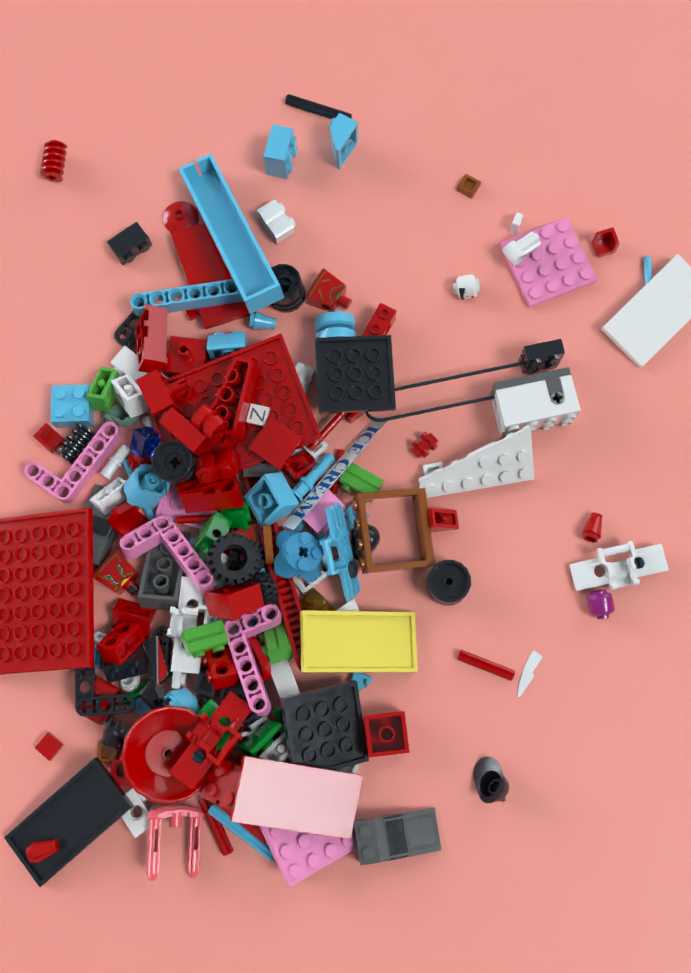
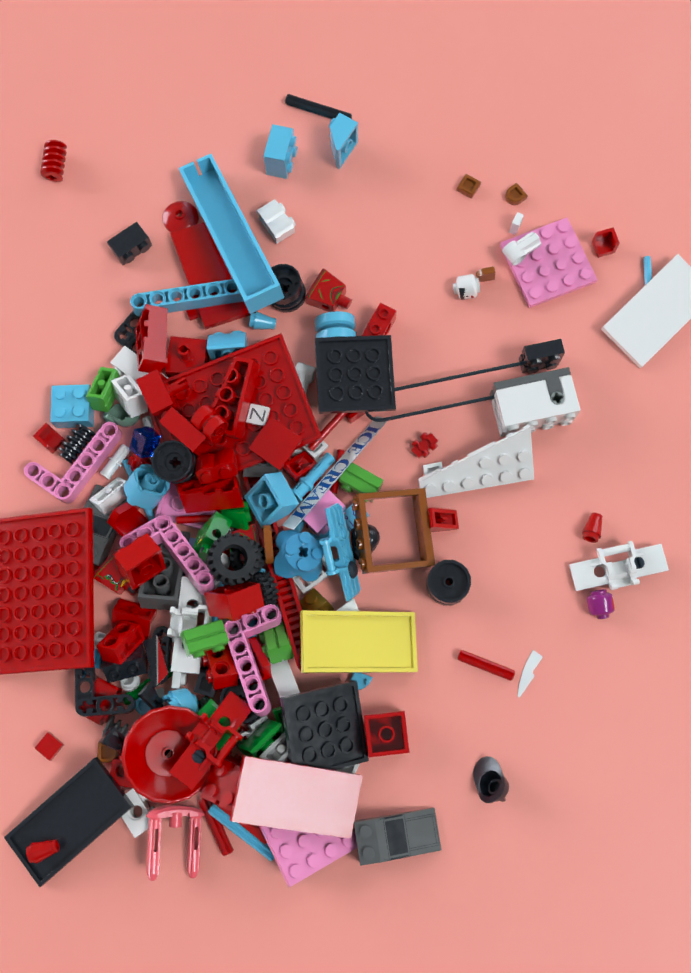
none -> red brick [114,533,166,590]
none -> dark orange tile [476,266,496,282]
none -> dark orange tile [505,183,528,205]

